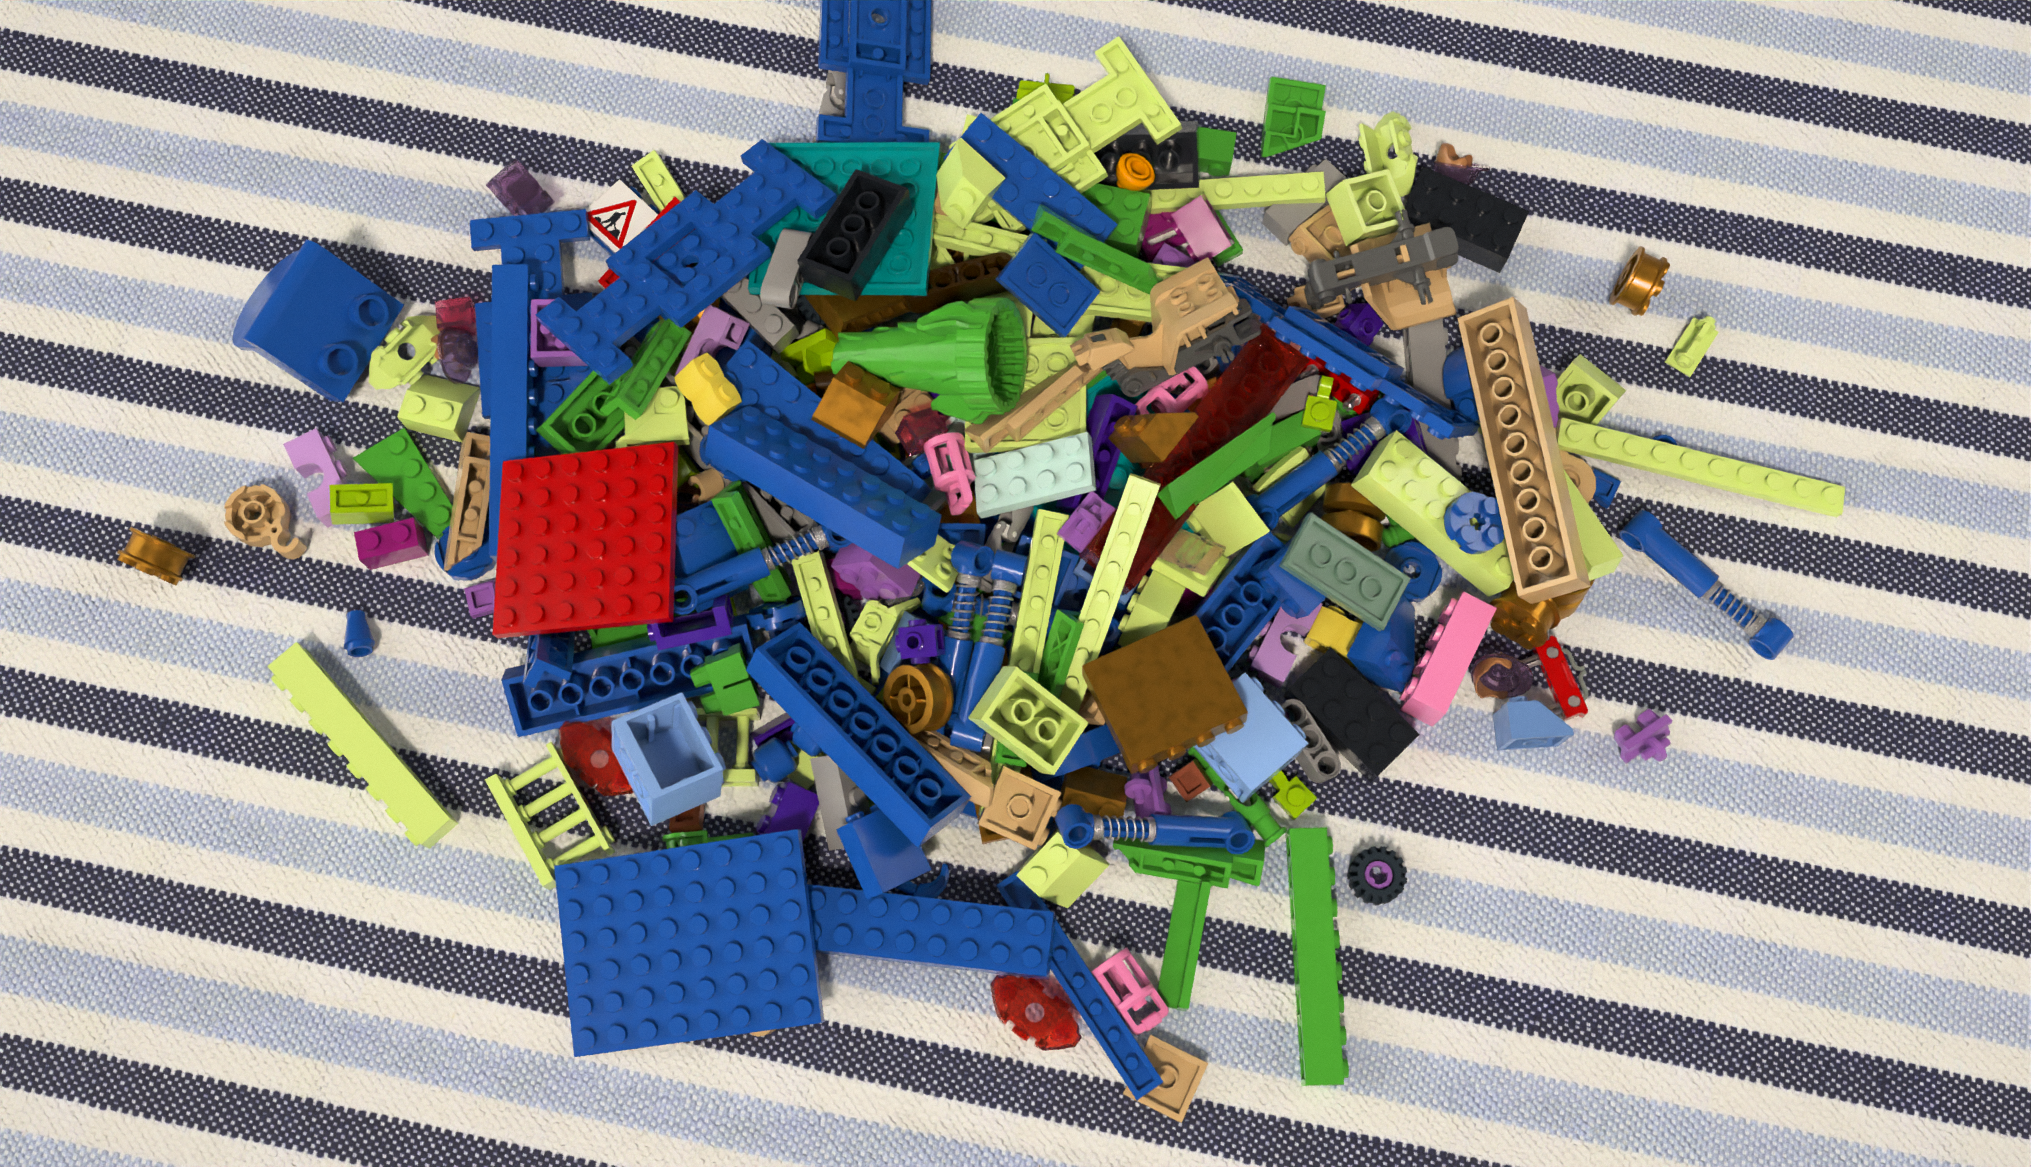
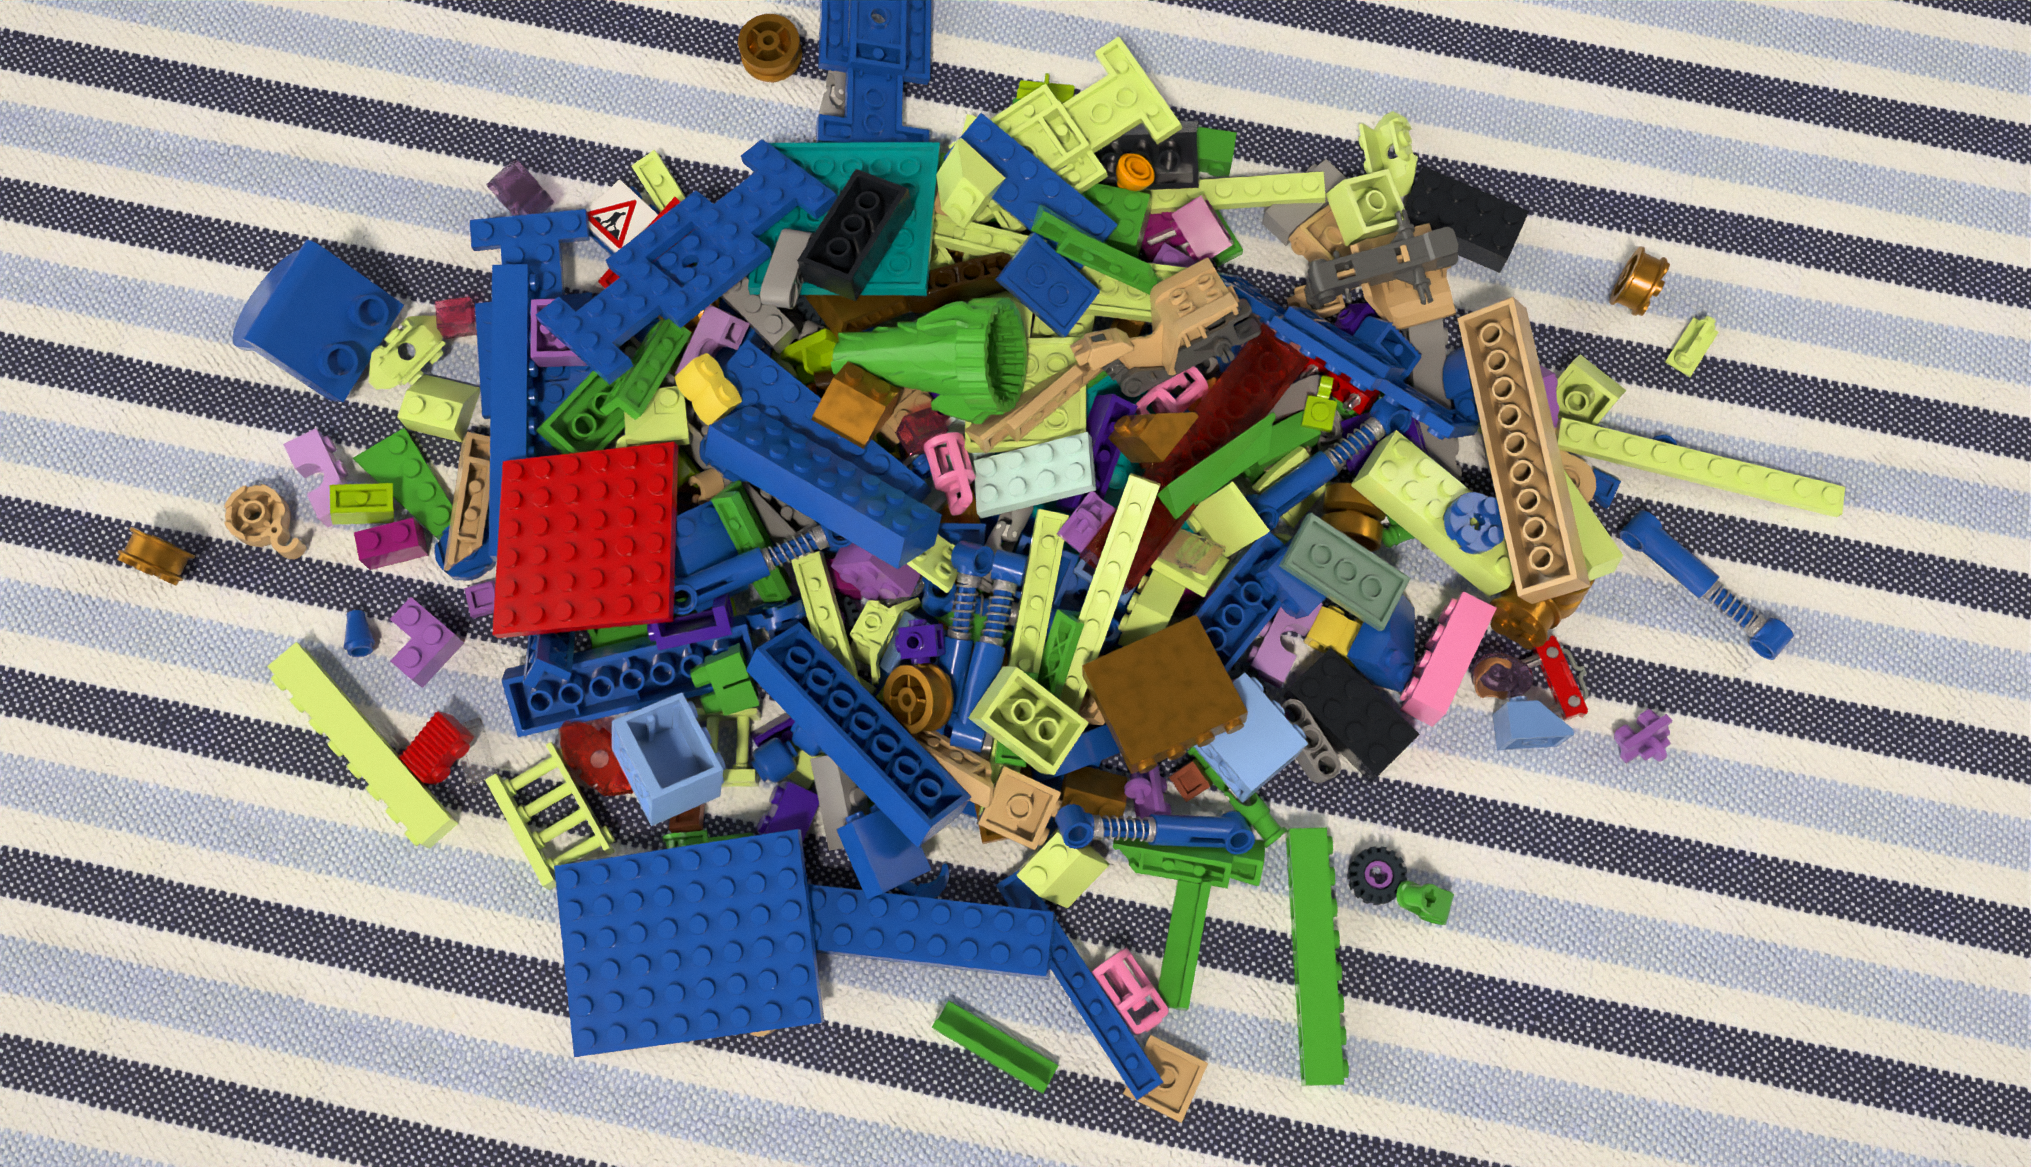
clear purple piece [431,327,478,384] -> none
clear red piece [990,974,1082,1051] -> none
bright green slope [1261,76,1326,158] -> none
lime plate [1268,771,1317,820] -> none
blue plate [1383,542,1442,603] -> none
piece [1433,143,1490,185] -> none
none -> medium lavender brick [390,597,464,688]
none -> red brick [399,711,474,785]
none -> clear tile [459,717,499,786]
none -> pearl gold wheel [738,14,802,83]
none -> bright green fence [932,1001,1059,1094]
none -> blue brick [1353,316,1422,378]
none -> bright green piece [1396,880,1454,925]

